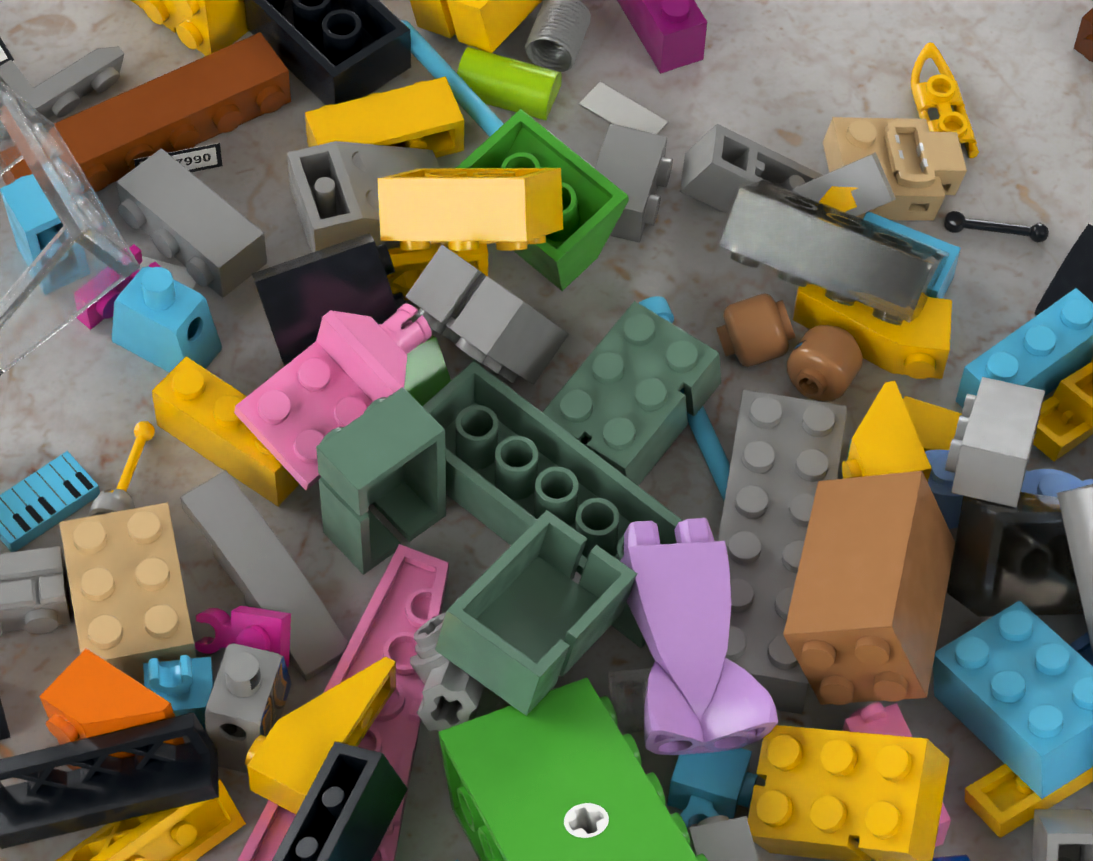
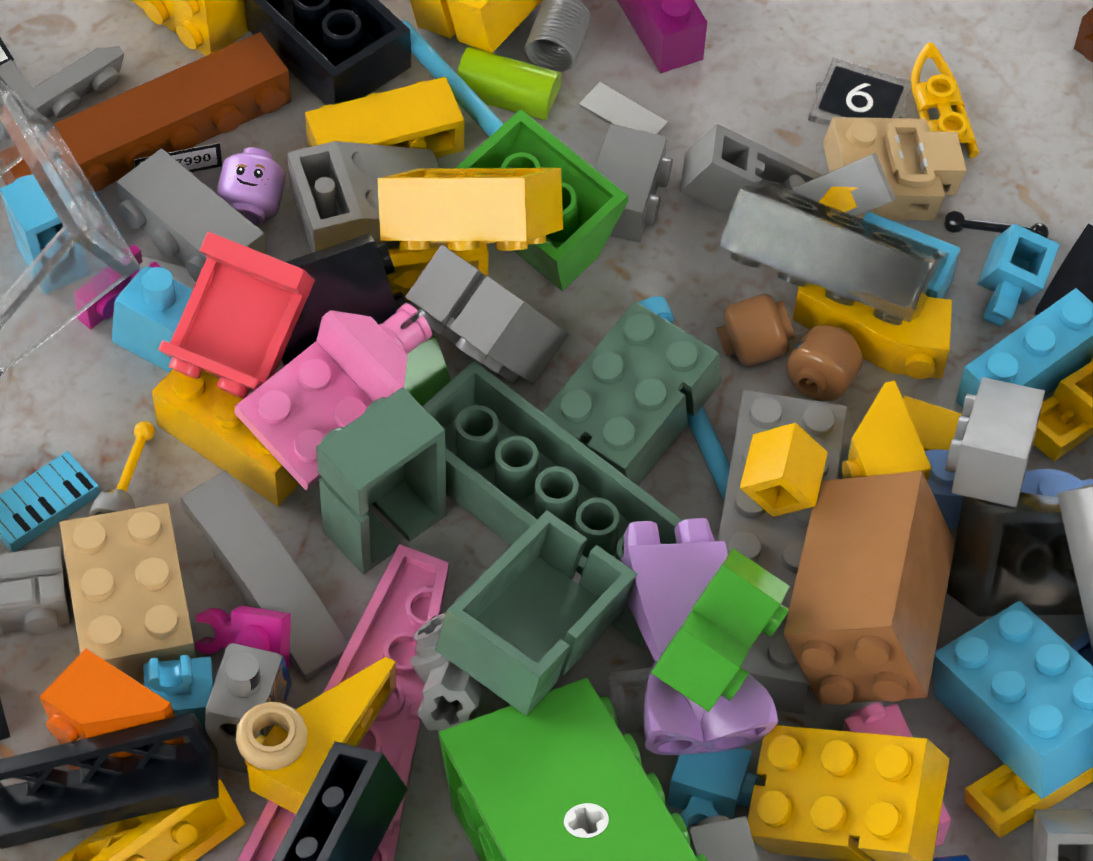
none -> coral panel [158,231,315,399]
none -> lavender head [216,147,286,225]
none -> tan piece [235,702,308,770]
none -> bright green brick [651,548,790,712]
none -> yellow brick [740,423,828,517]
none -> piece [808,57,912,127]
none -> medium azure brick [977,223,1060,327]

